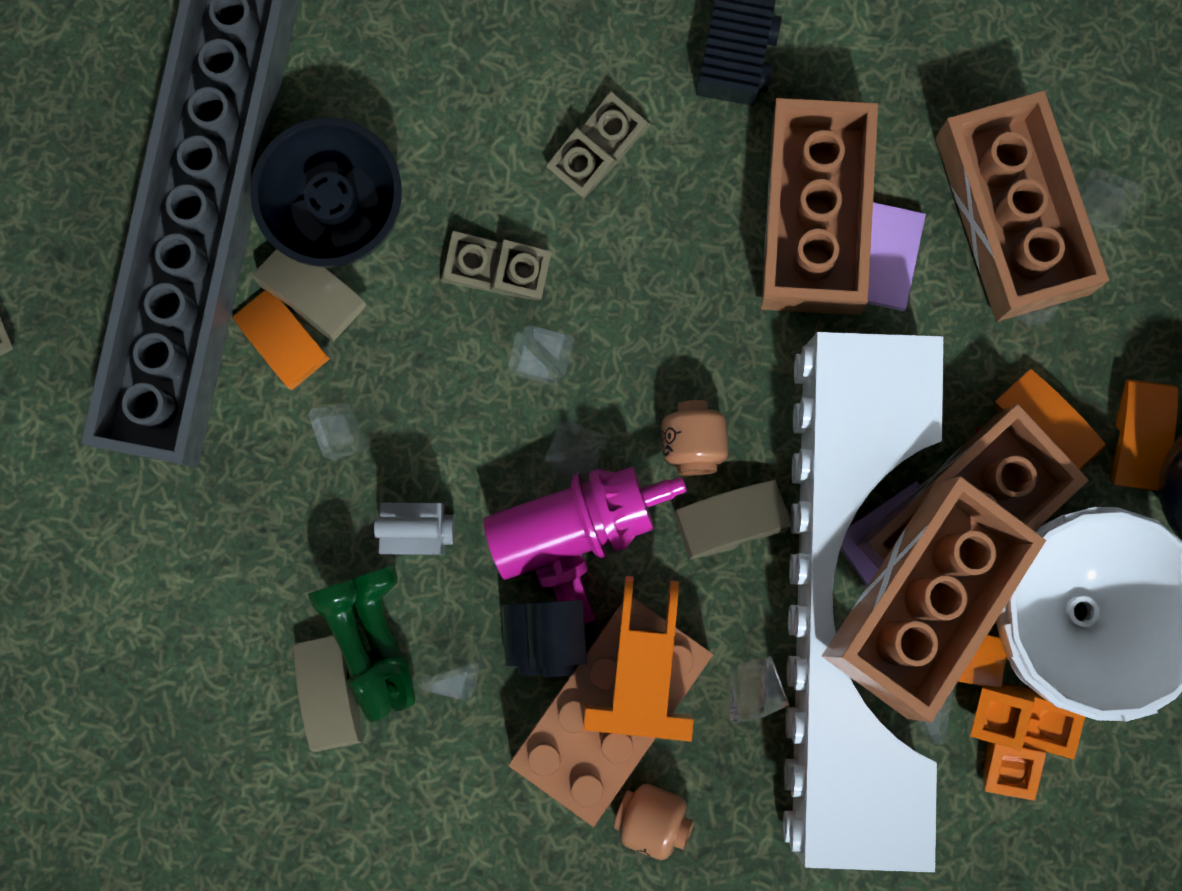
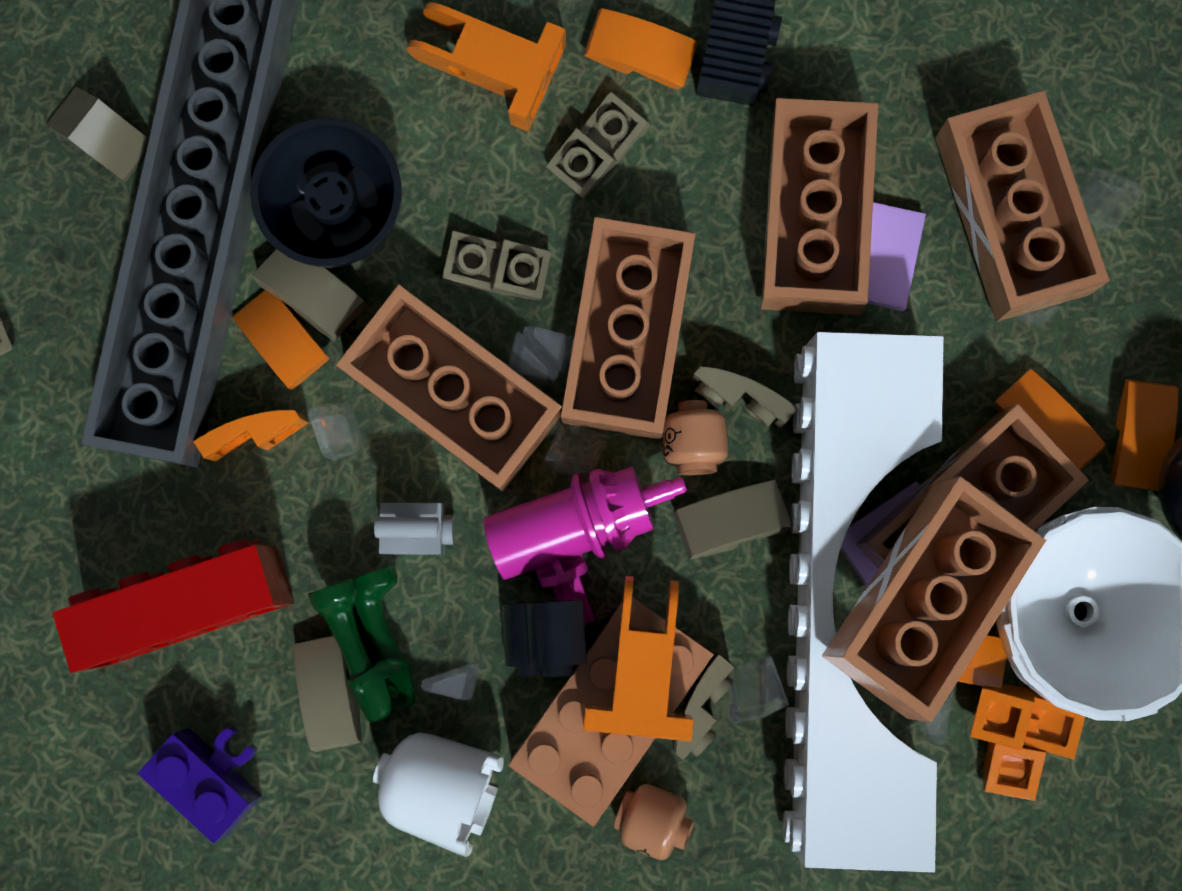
none -> dark tan slope [46,86,149,182]
none -> red brick [52,538,295,673]
none -> dark purple brick [137,726,262,844]
none -> orange slope [193,410,309,462]
none -> nougat brick [336,284,562,492]
none -> white cylinder [373,733,504,857]
none -> orange piece [406,2,566,132]
none -> nougat brick [561,217,696,440]
none -> orange slope [584,8,698,90]
none -> dark tan slope [673,652,735,761]
none -> dark tan slope [691,366,798,428]

